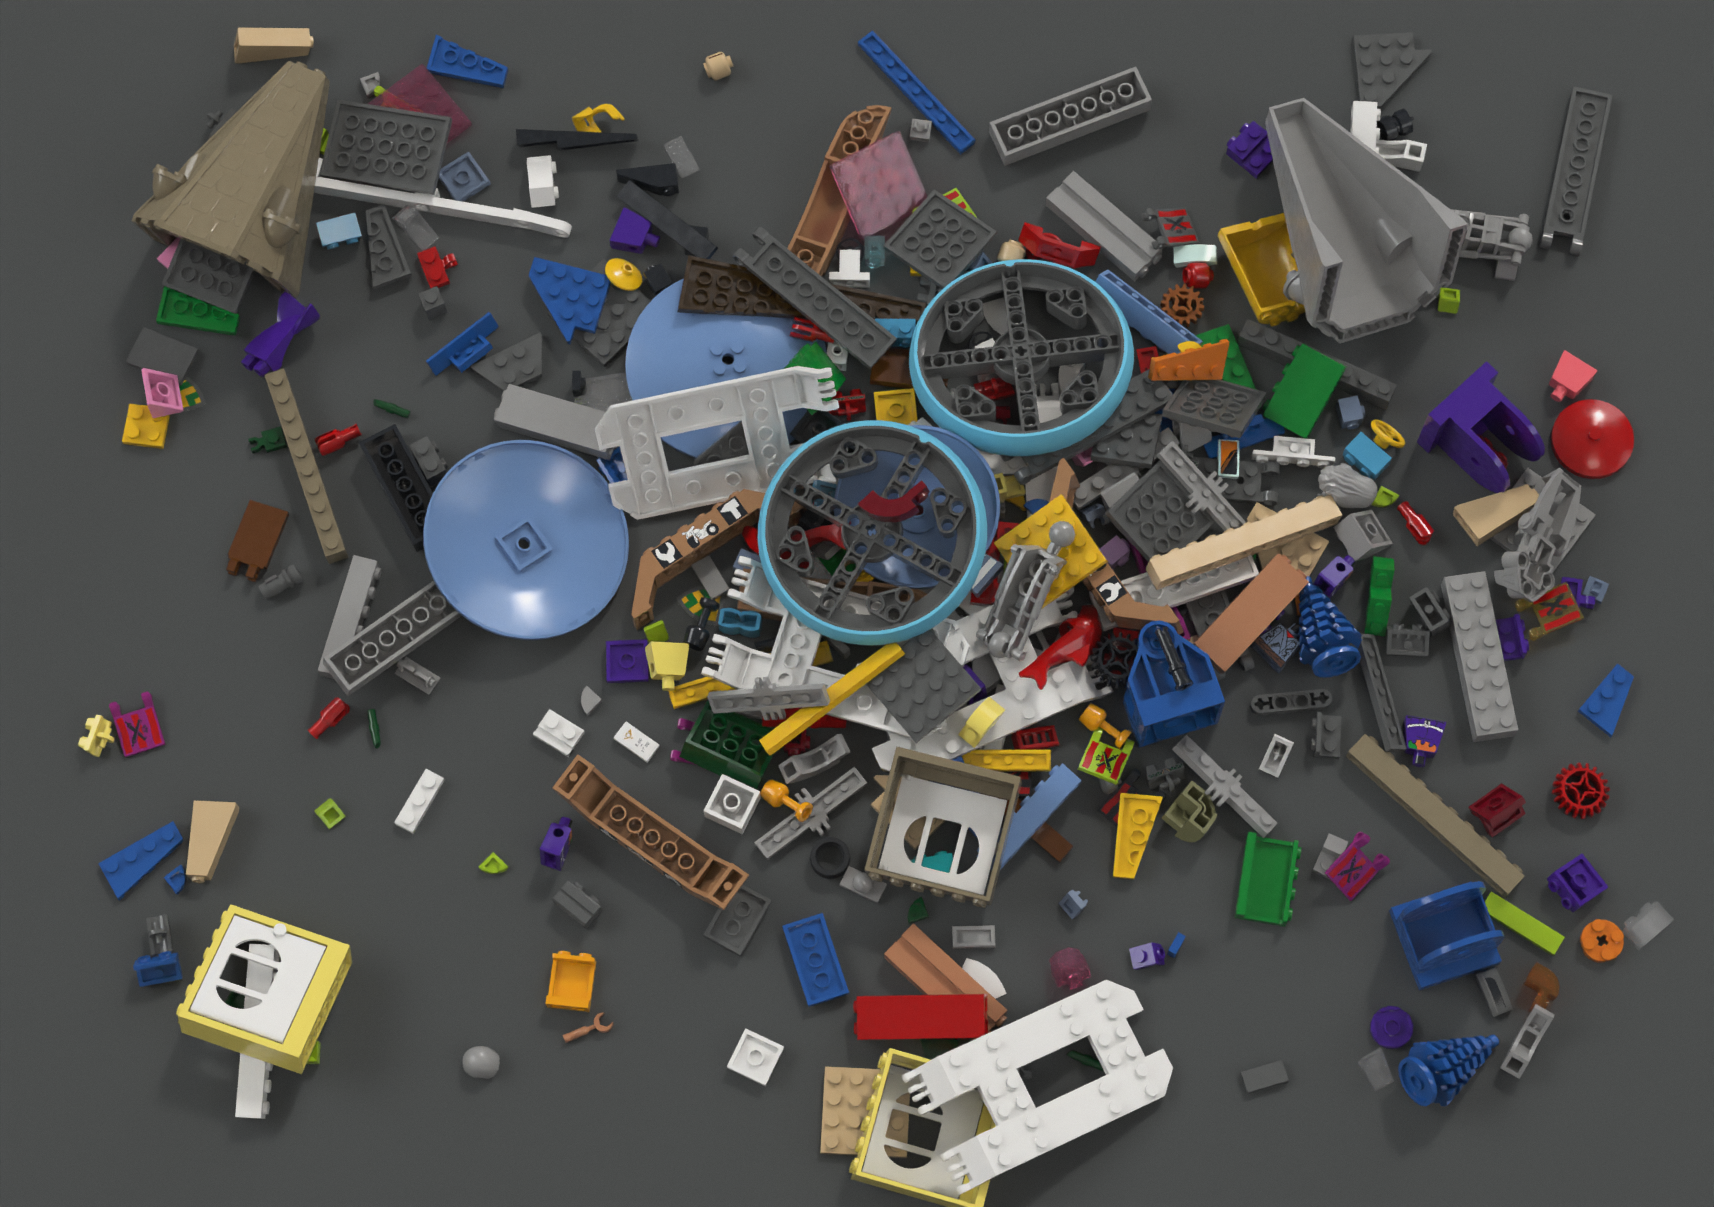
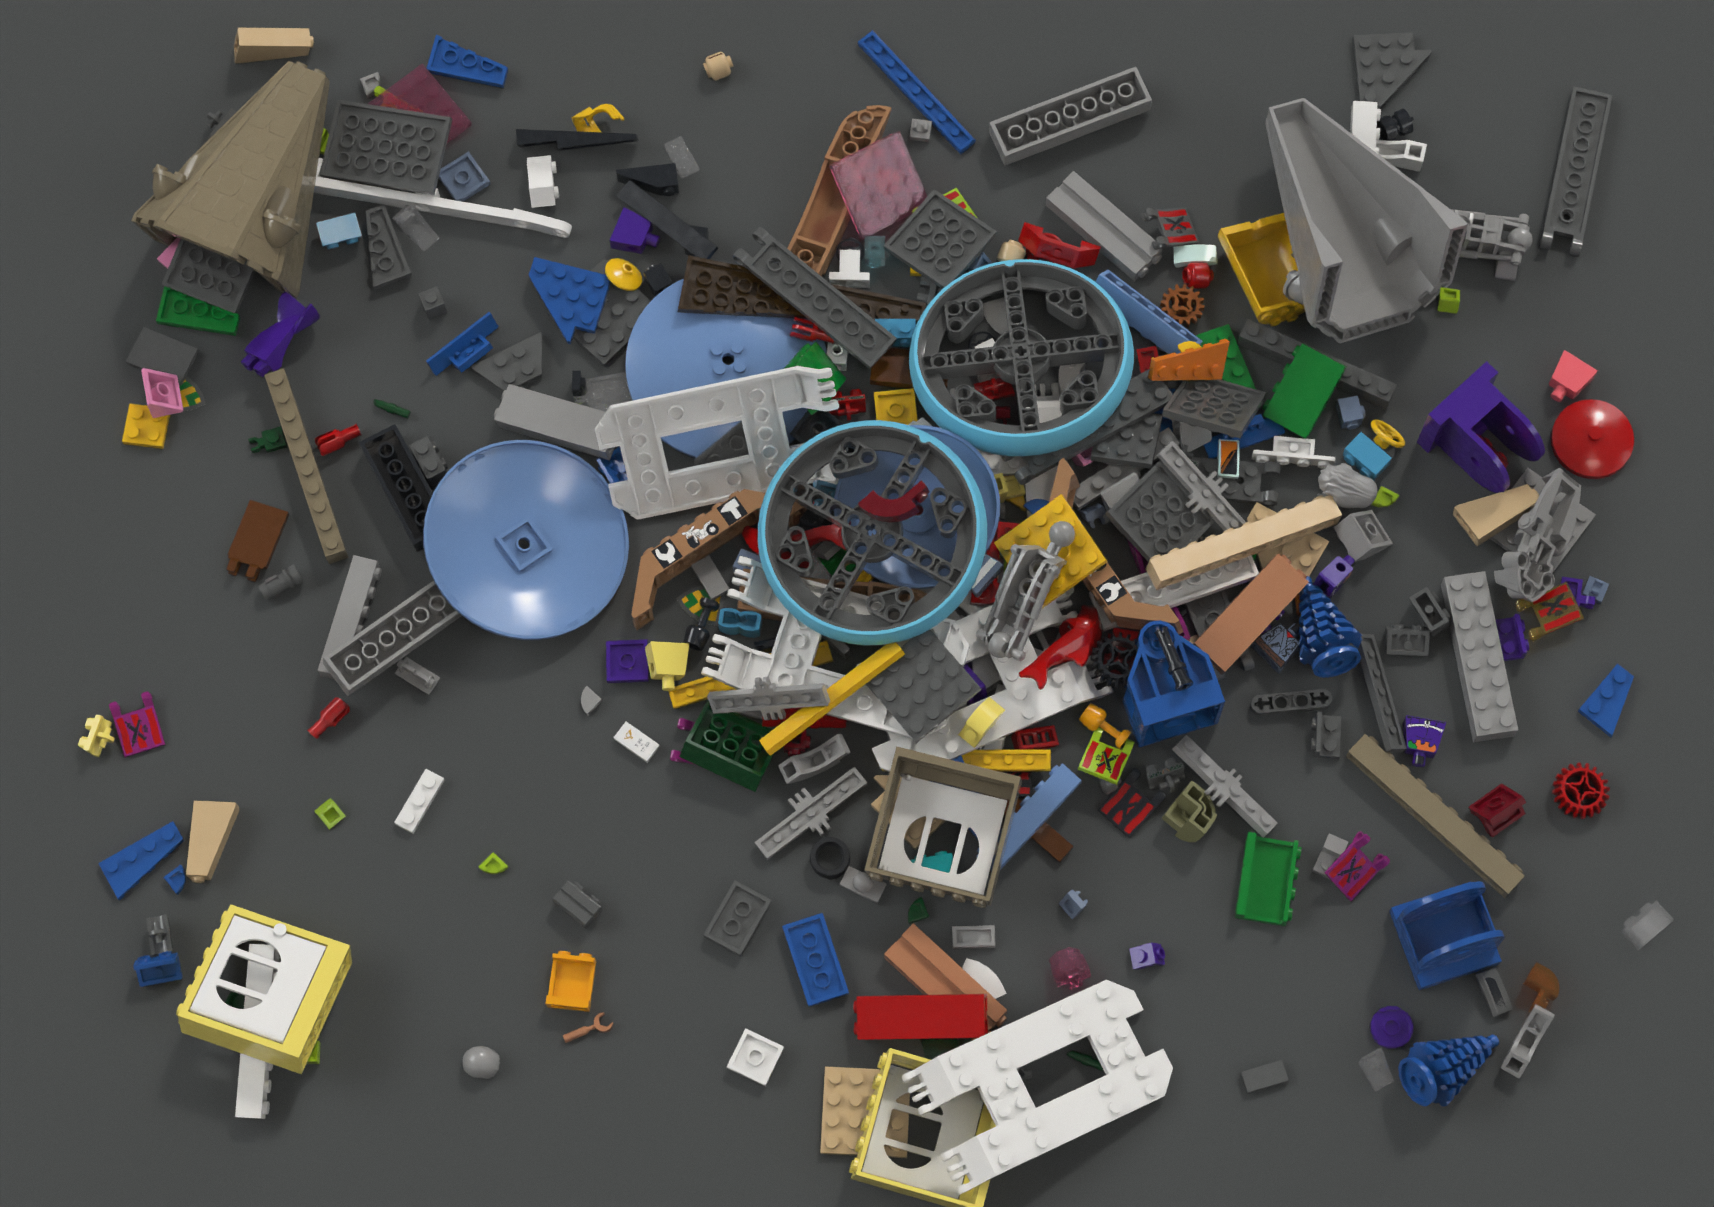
dark green piece [367,709,381,749] -> none
red plate [417,246,458,288] -> none
white plate [533,709,585,757] -> none
dark purple torso [540,817,573,871] -> none
medium nougat slope [552,755,749,910] -> none
lime slope [643,620,669,643] -> none
white brick [704,774,761,835] -> none
light orange piece [761,779,813,822] -> none
lavender brick [1100,535,1130,570] -> none
yellow wing [1113,793,1163,879] -> none
blue tile [1167,932,1186,958] -> none
dark purple plate [1226,121,1273,178] -> none
white slope [1259,734,1294,778] -> none
green arch [1364,556,1395,636] -> none
red arm [1397,501,1434,545] -> none
lime tile [1485,891,1565,956] -> none
dark purple plate [1547,854,1608,913] -> none
orange plate [1580,919,1624,963] -> none

